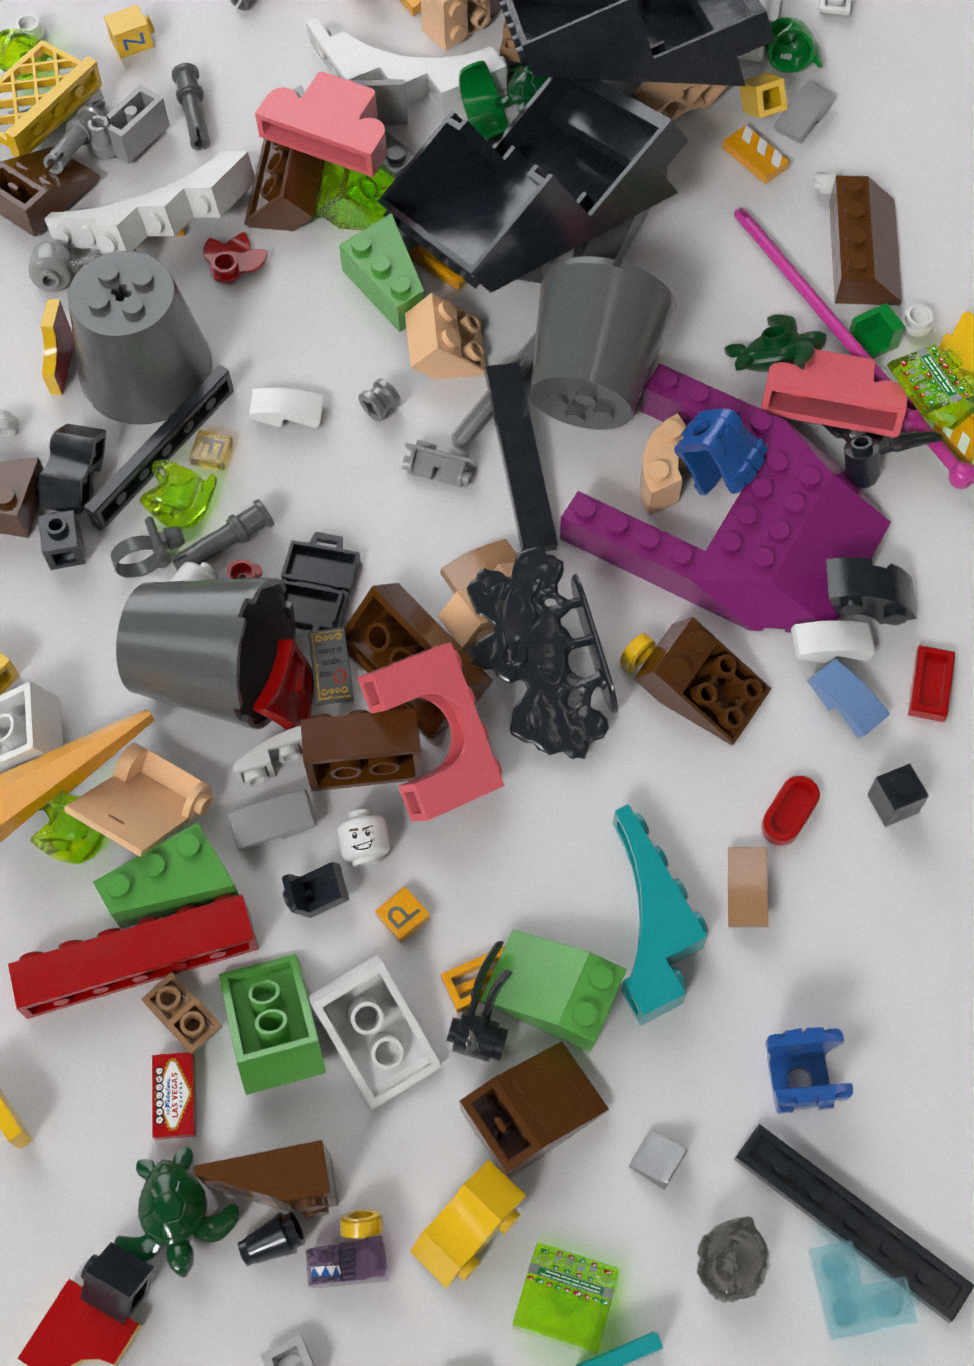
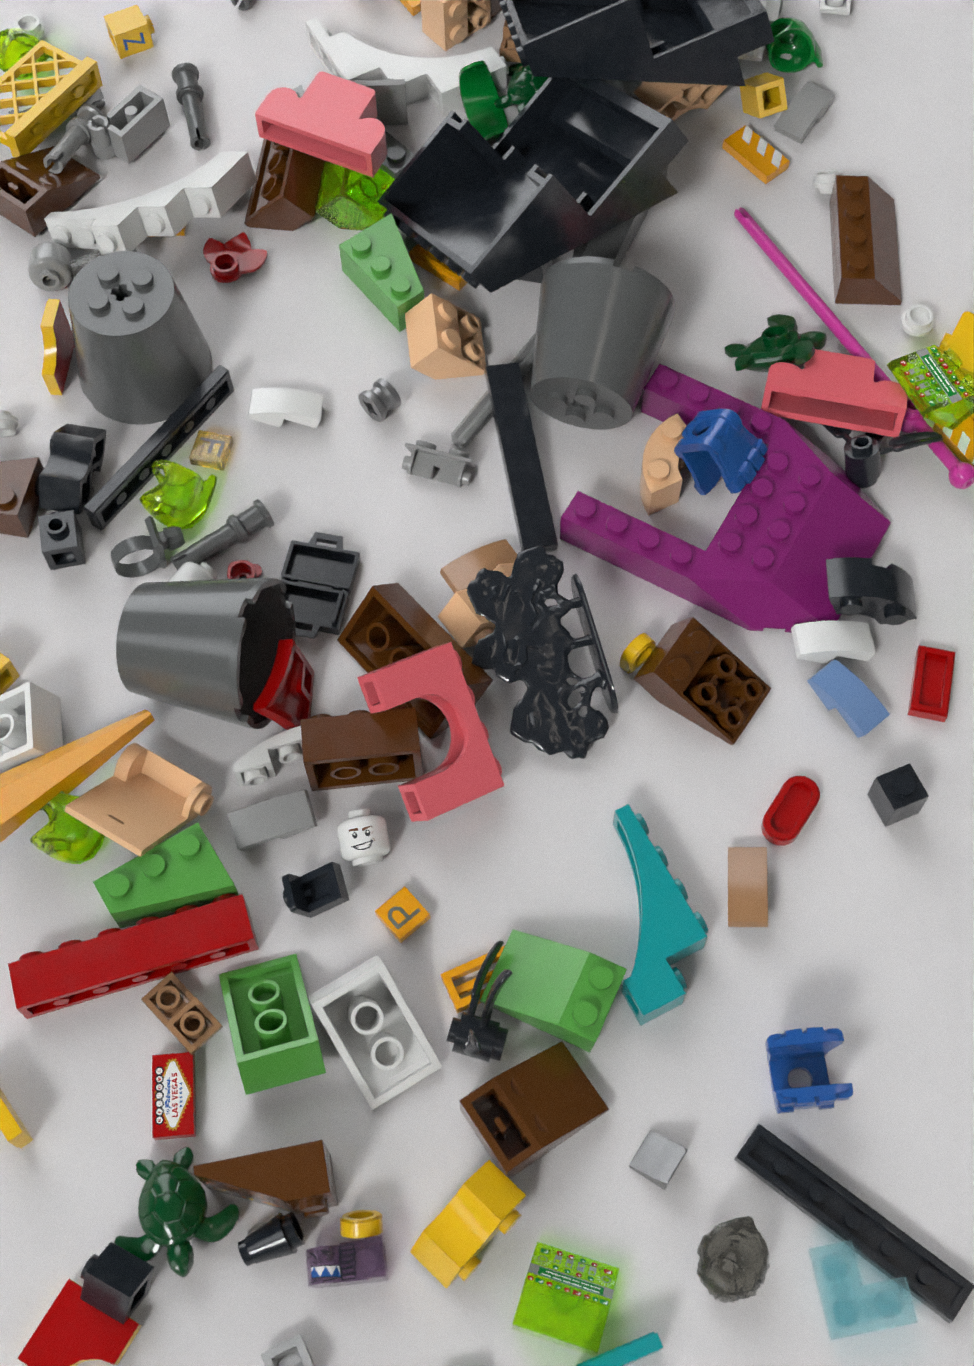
dark grey tile [308,627,354,706] -> none
green panel [849,303,905,359] -> none

